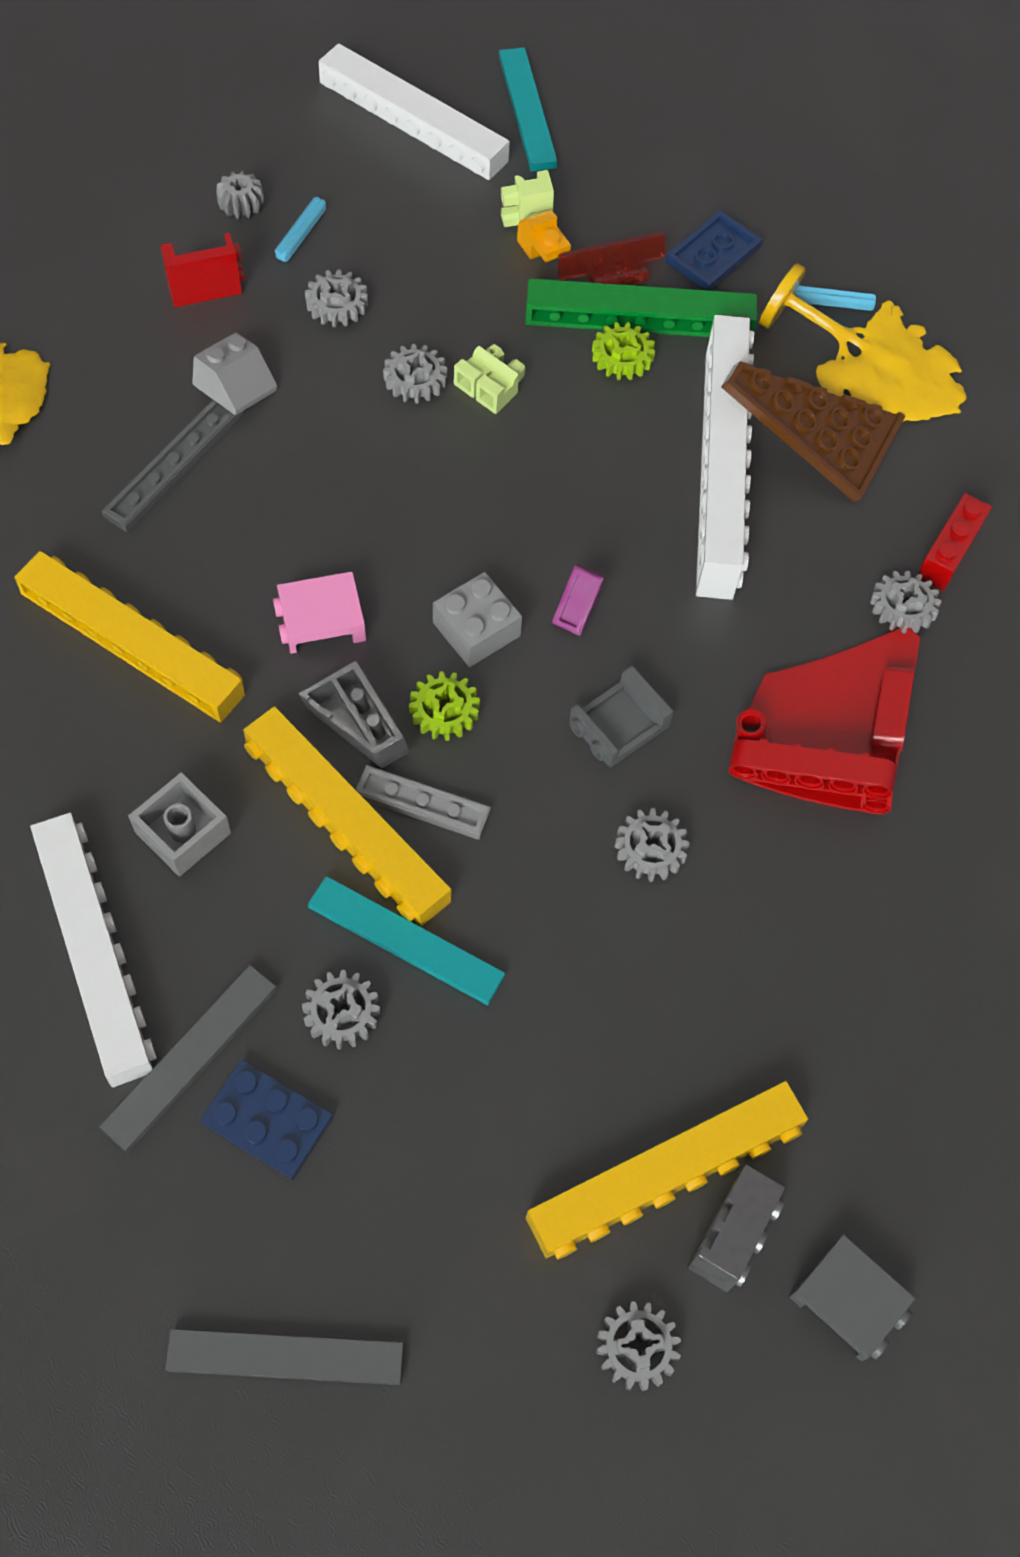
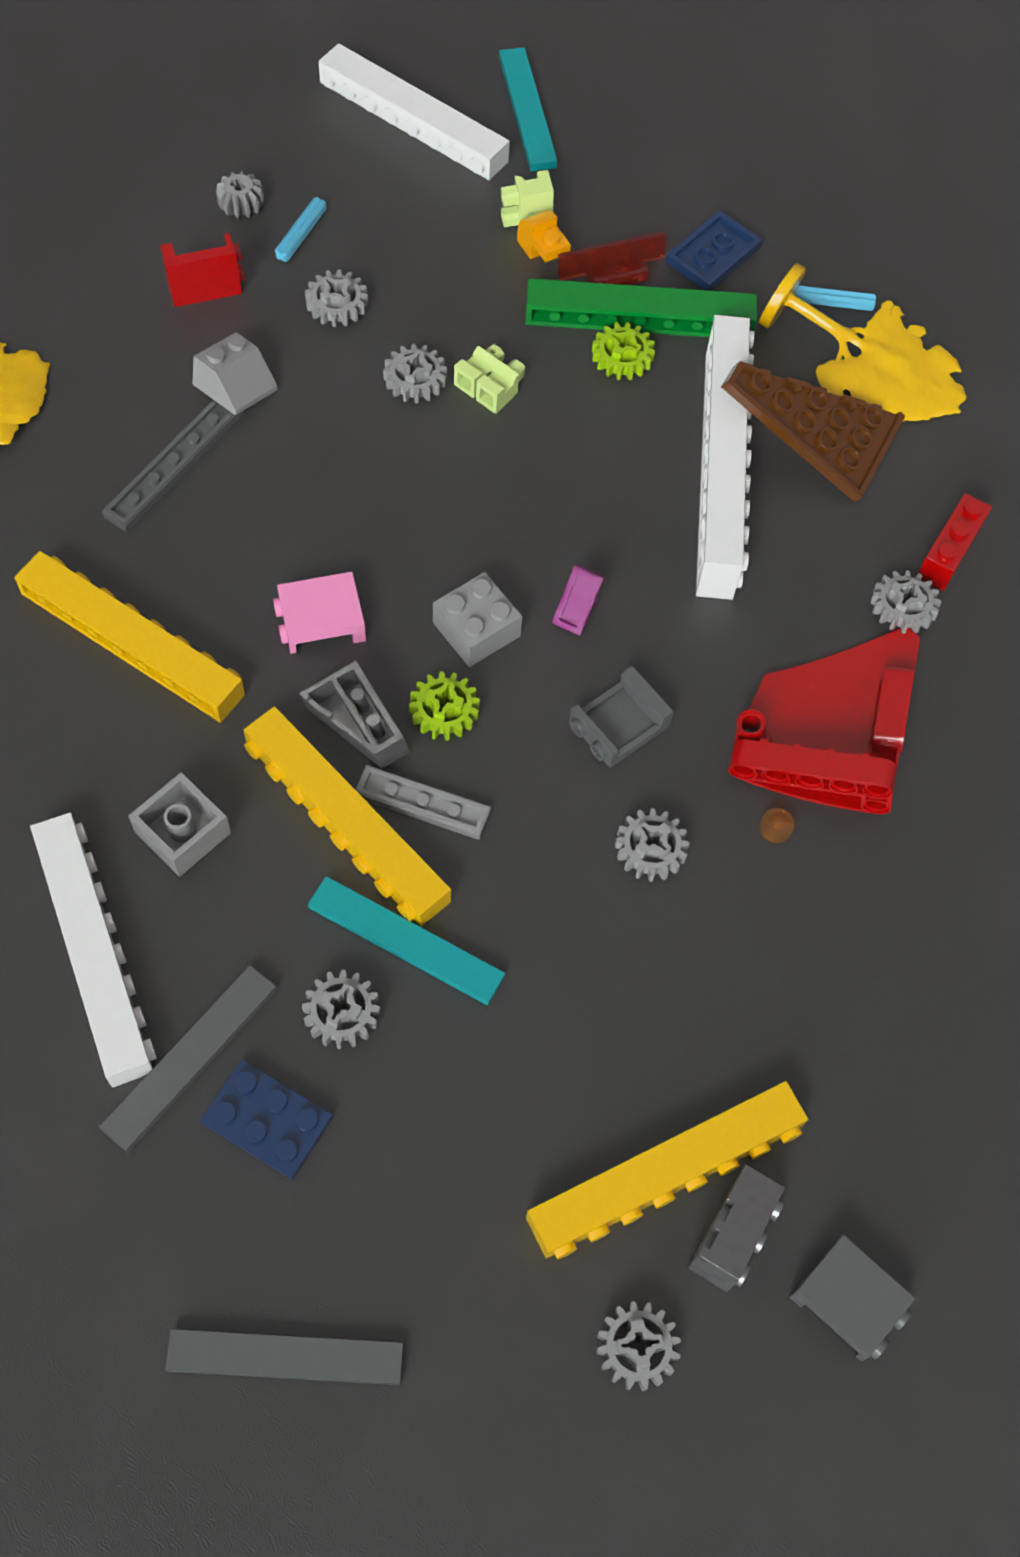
none -> clear orange tile [759,808,795,843]

